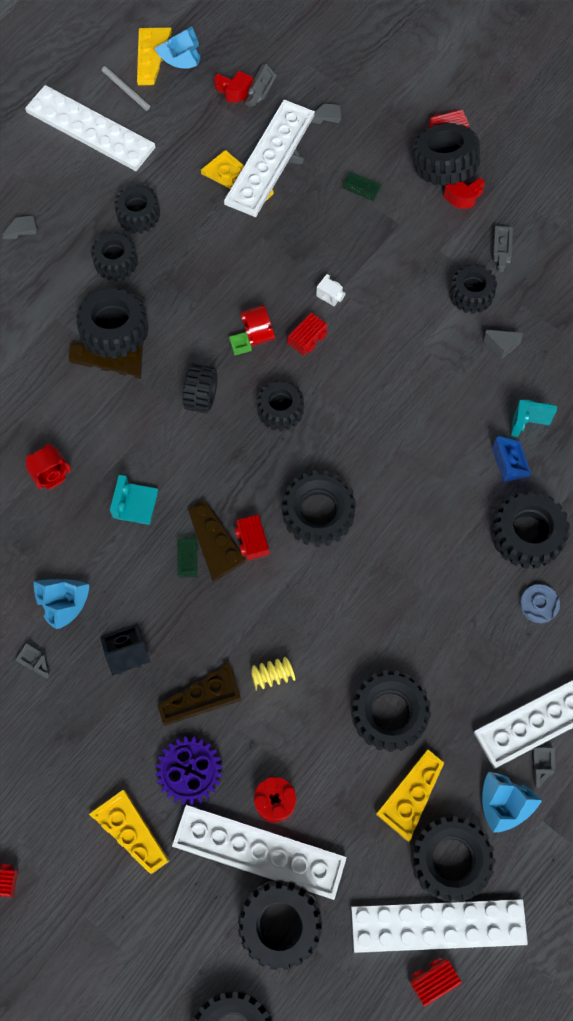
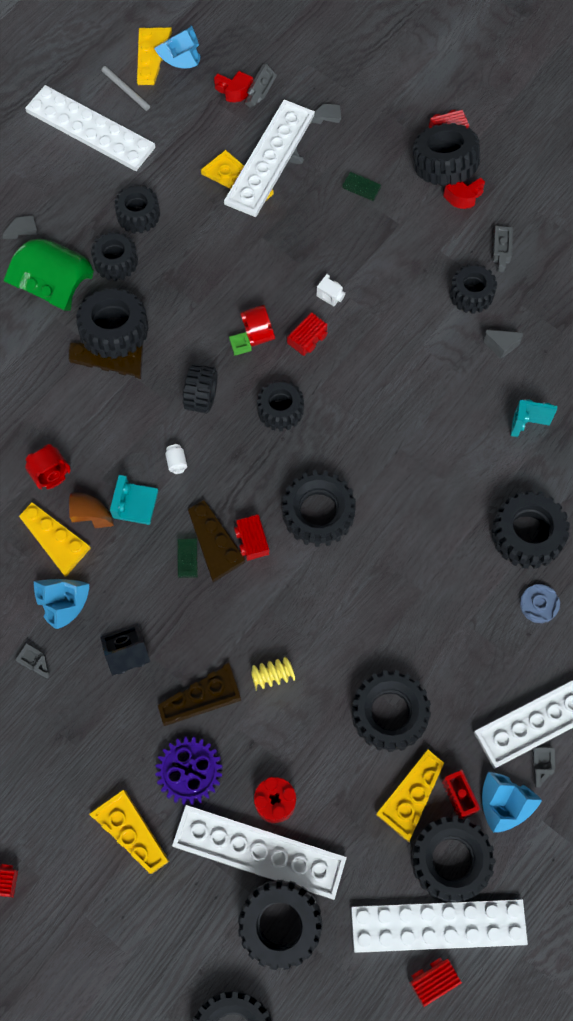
blue slope [492,436,532,482] -> none
none -> green piece [4,239,94,311]
none -> yellow wing [19,502,91,577]
none -> dark orange brick [69,492,114,528]
none -> white brick [165,444,187,474]
none -> red brick [442,770,481,819]

